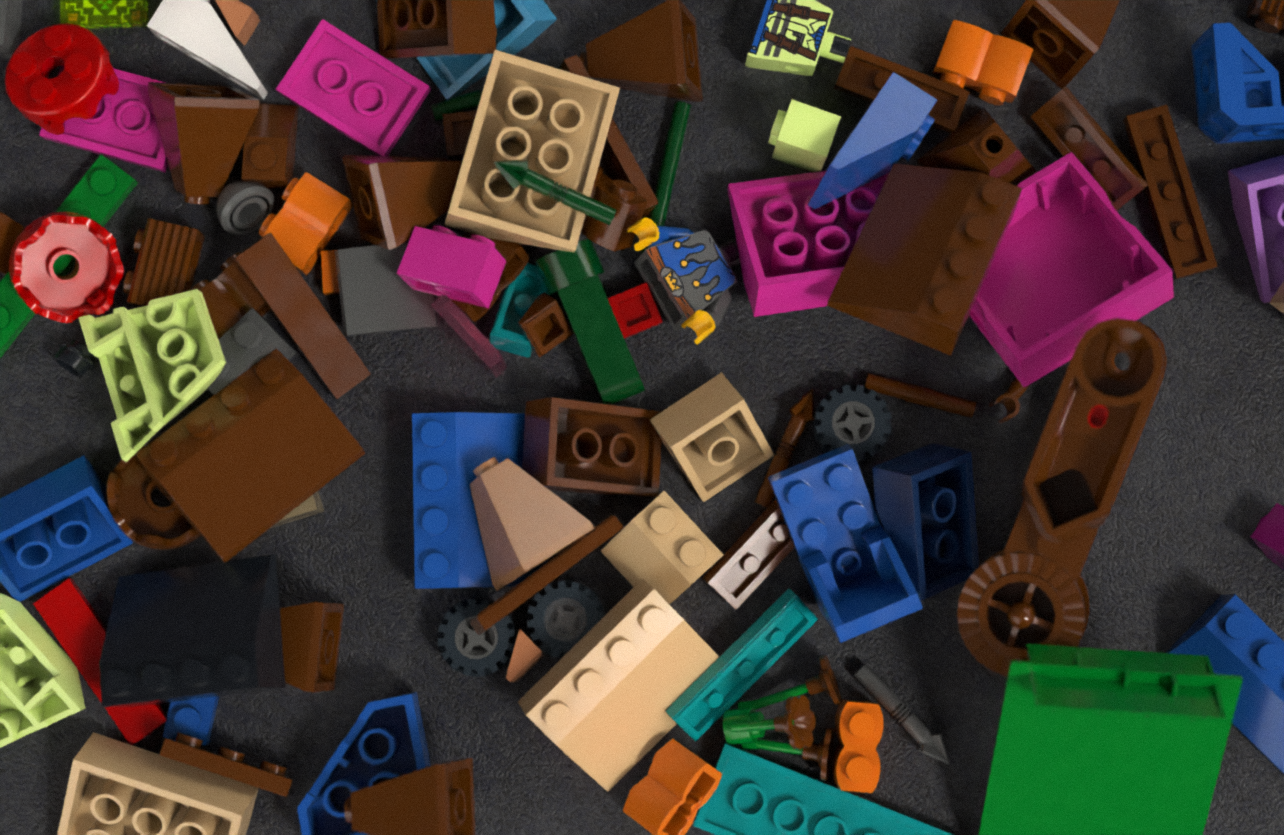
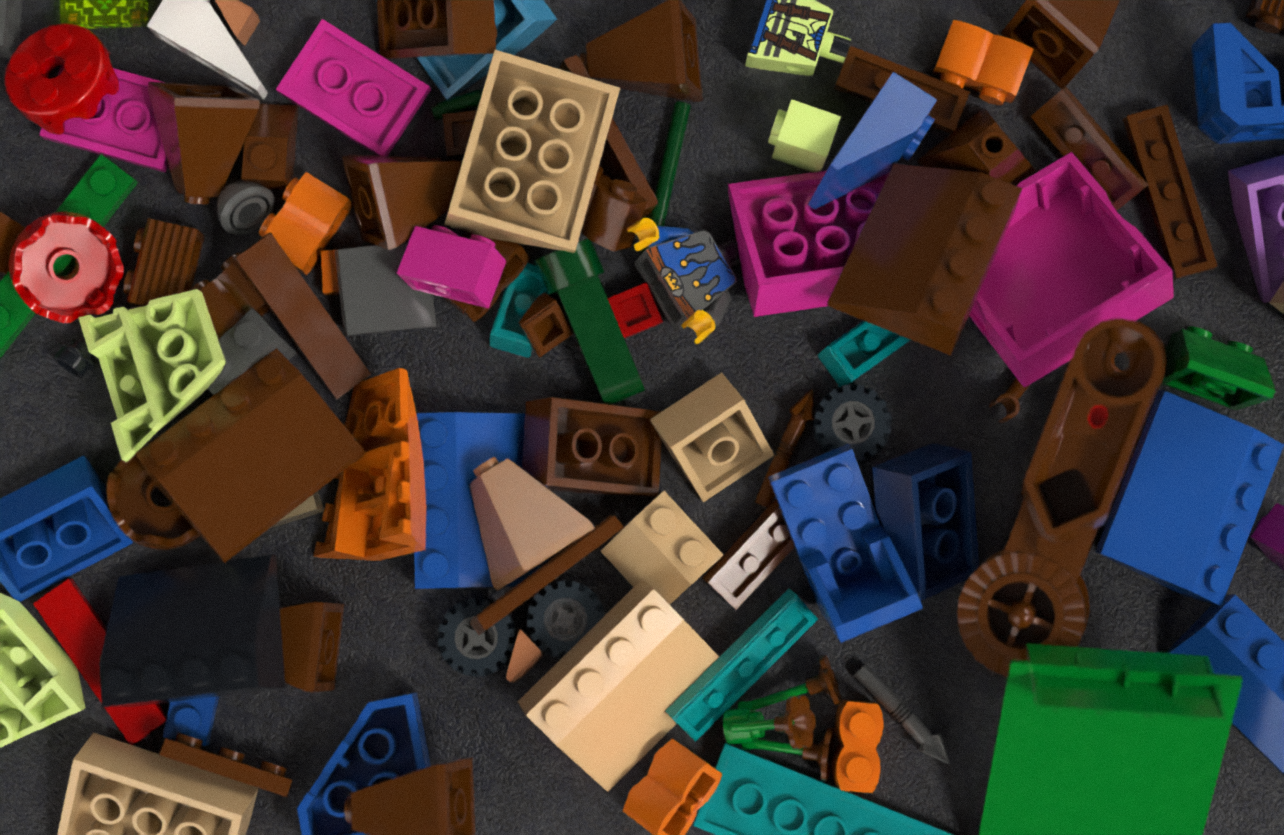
clear pink tile [431,295,507,378] -> none
dark green piece [494,160,616,225] -> none
reddish brown piece [864,373,976,418] -> none
none -> orange wedge [313,368,426,561]
none -> teal slope [818,321,911,387]
none -> blue slope [1095,390,1284,606]
none -> green slope [1161,326,1275,411]

